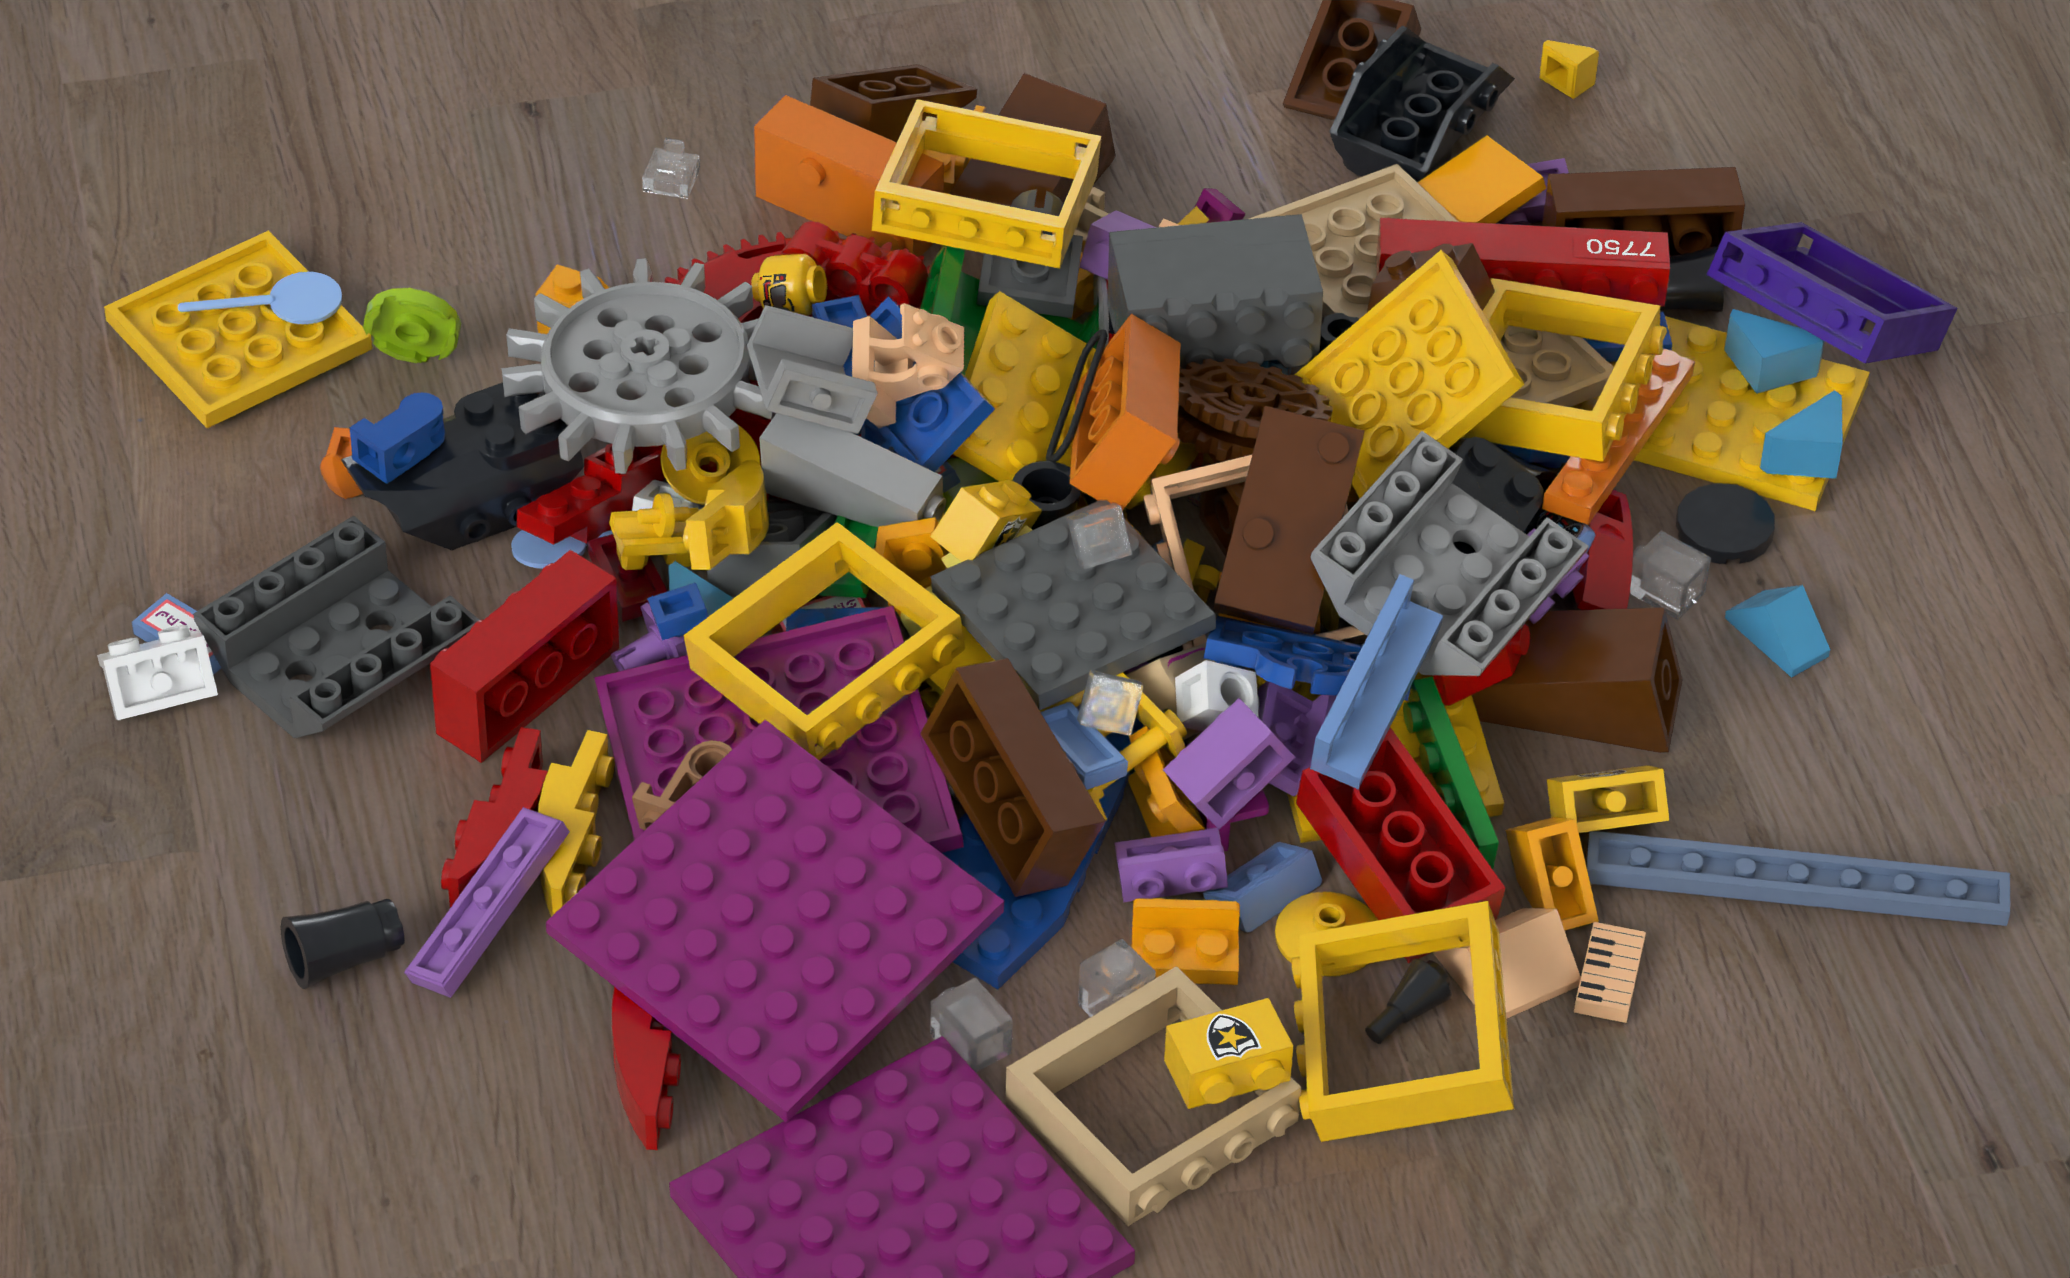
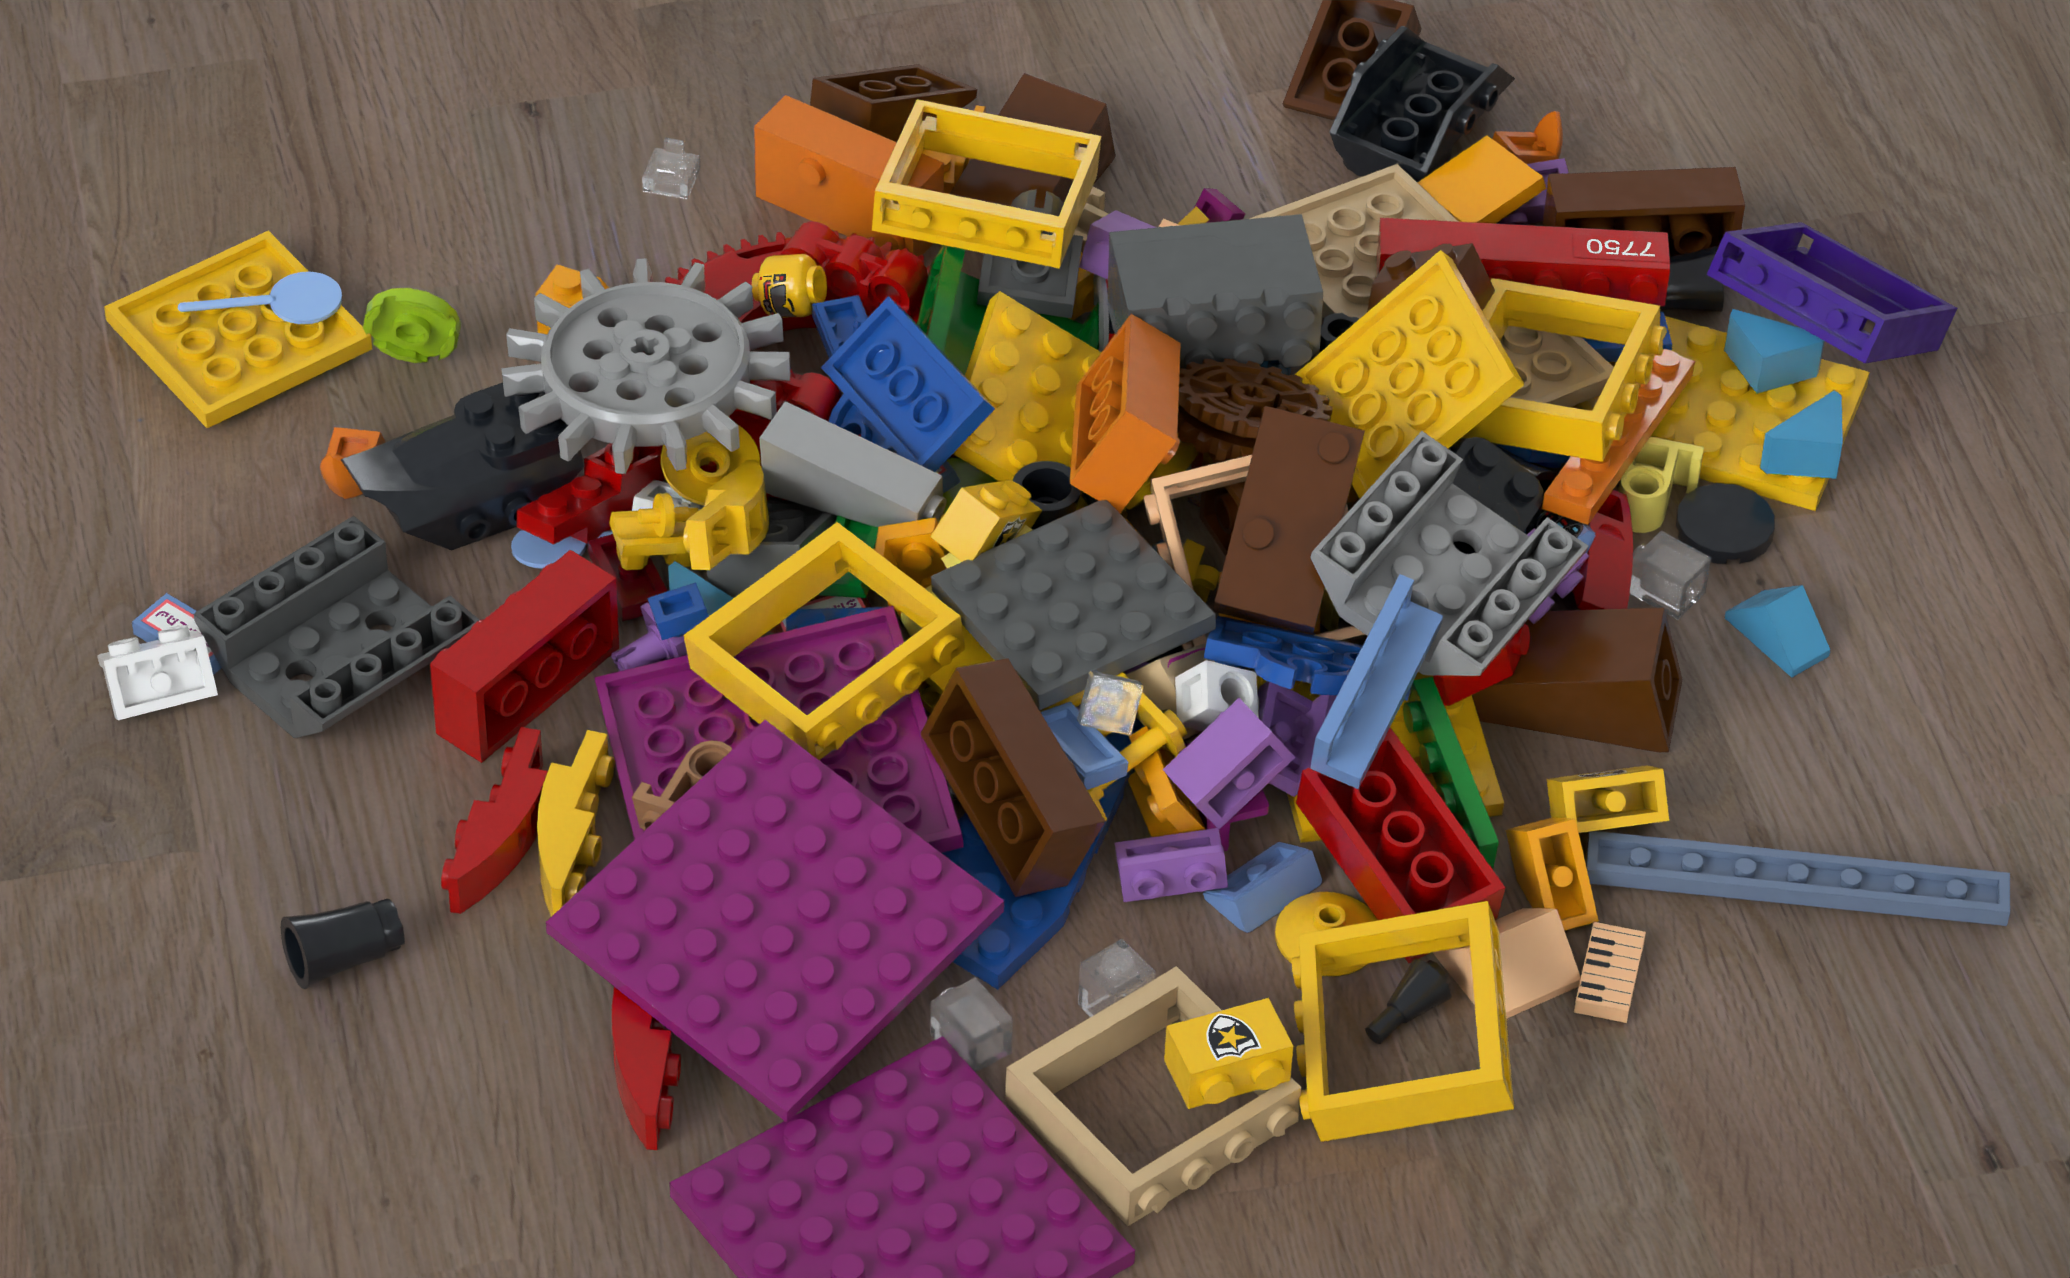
blue leg [349,392,445,484] -> none
medium lavender tile [404,807,570,998] -> none
light grey panel [747,305,878,434] -> none
light nougat tile [852,303,964,428] -> none
black piece [1046,330,1108,462] -> none
clear tile [1067,503,1133,569] -> none
light orange bracket [1131,898,1240,985] -> none
yellow slope [1539,40,1599,99] -> none
none -> orange plate [1492,111,1563,164]
none -> light yellow pin [1618,437,1704,533]

